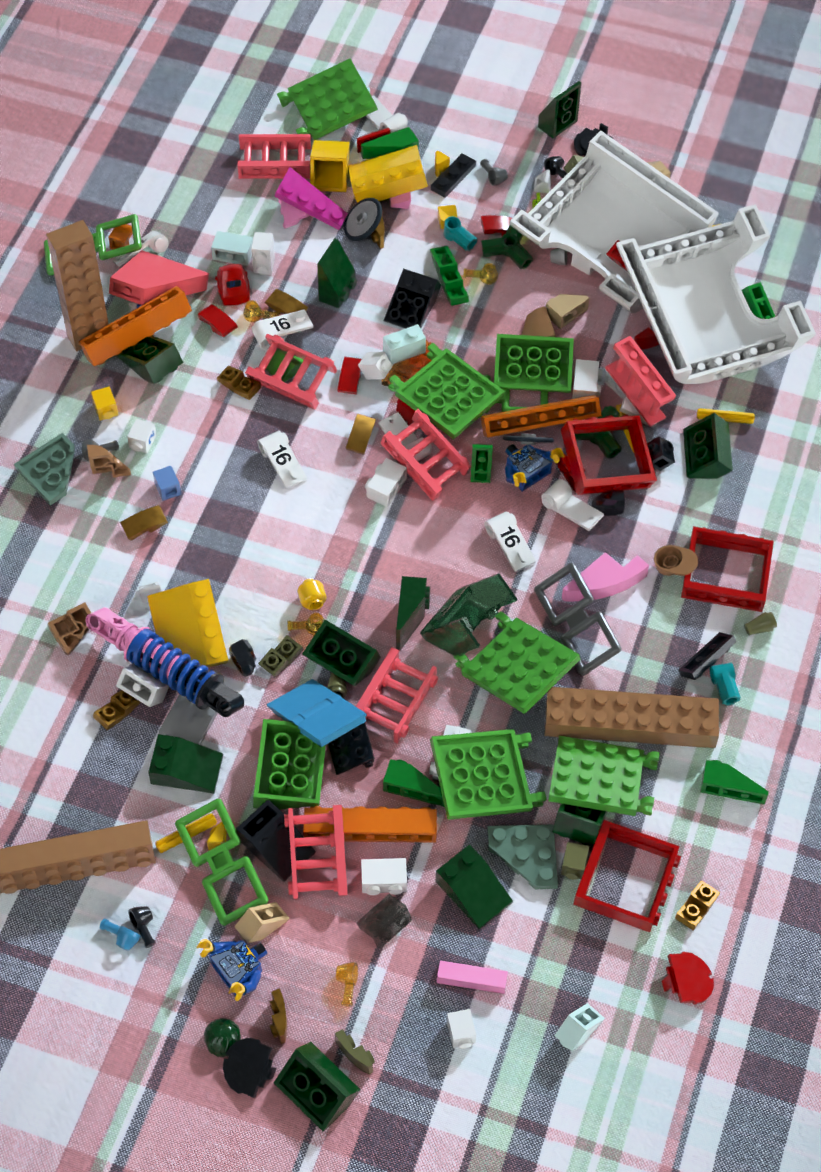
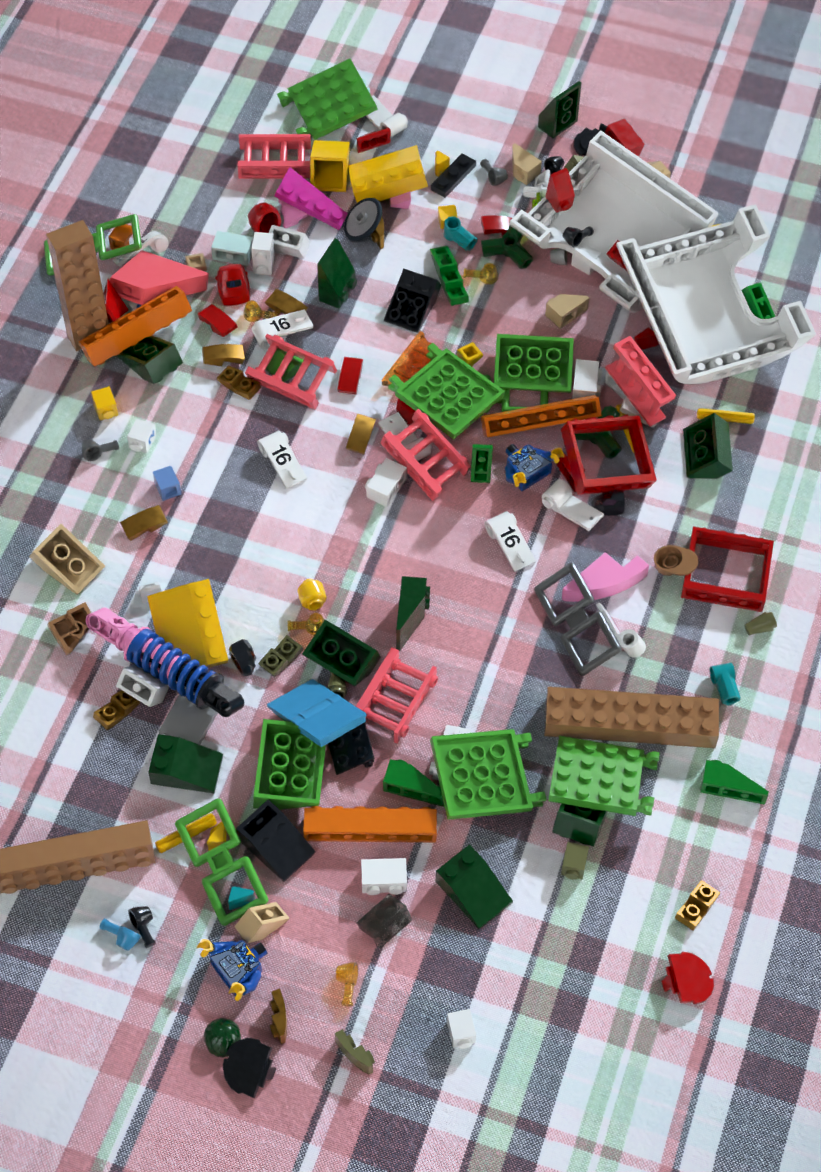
sand green plate [14,433,75,506] -> none
medium nougat slope [87,445,131,478] -> none
dark green slope [274,1042,361,1131] -> none
coral fence [284,805,348,900] -> none
white brick [358,352,393,380] -> none
green slope [361,127,419,159] -> none
light aqua brick [383,324,426,364] -> none
clear green windscreen [420,573,518,656] -> none
bright pink slope [437,961,508,994] -> none
bright green plate [453,611,580,714] -> none
sand green plate [487,824,558,890] -> none
black wheel [503,433,554,445] -> none
medium nougat slope [522,306,555,337] -> none
light aqua slope [554,1004,605,1051] -> none
red window [573,820,681,932] -> none
black brick [647,436,675,471] -> none
black plate [678,632,736,680] -> none
none -> tan slope [29,524,105,595]
none -> red slope [103,279,129,323]
none -> tan tile [185,253,207,271]
none -> pearl gold slope [202,344,245,367]
none -> teal slope [228,886,255,910]
none -> red helmet [248,202,282,233]
none -> white brick [269,225,311,259]
none -> yellow slope [457,342,483,367]
none -> tan slope [512,143,542,185]
none -> white axle [523,185,547,200]
none -> red slope [545,168,575,213]
none -> black bar [562,226,594,248]
none -> white door [596,602,646,657]
none -> red brick [605,118,645,156]

